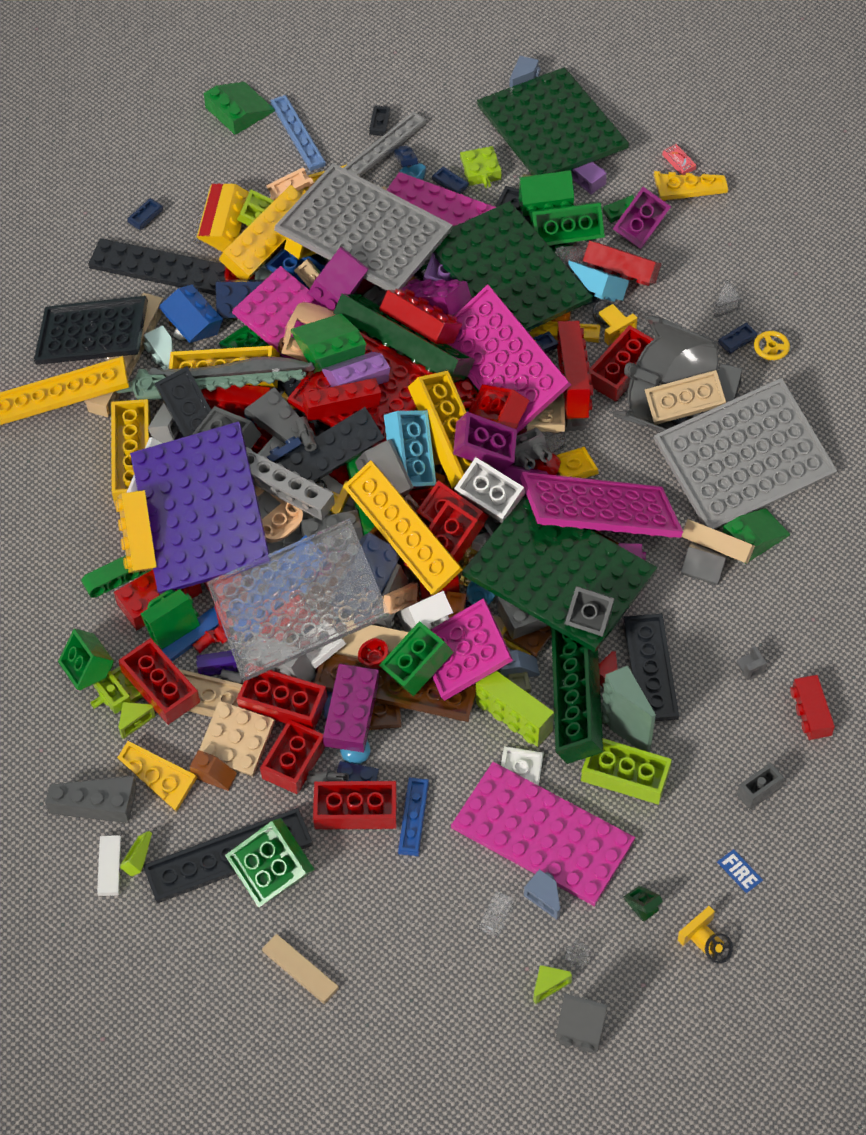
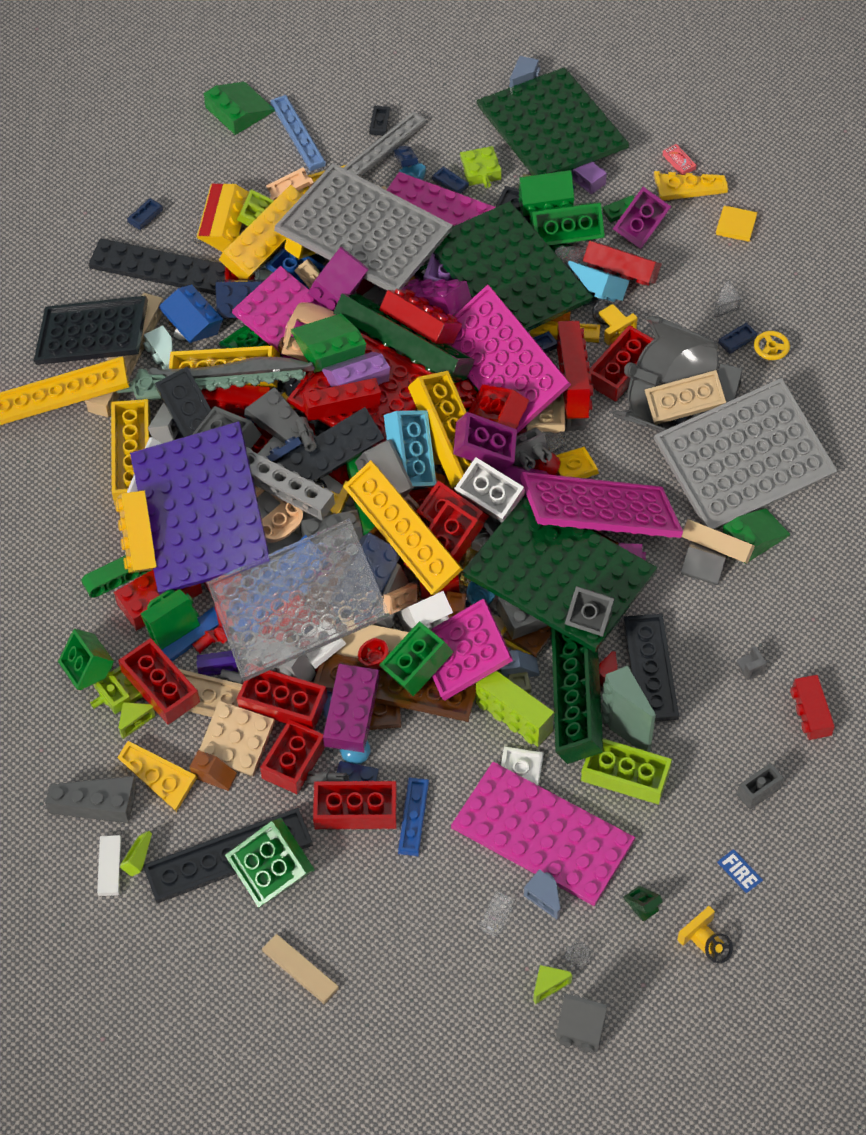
none -> yellow tile [716,205,757,242]

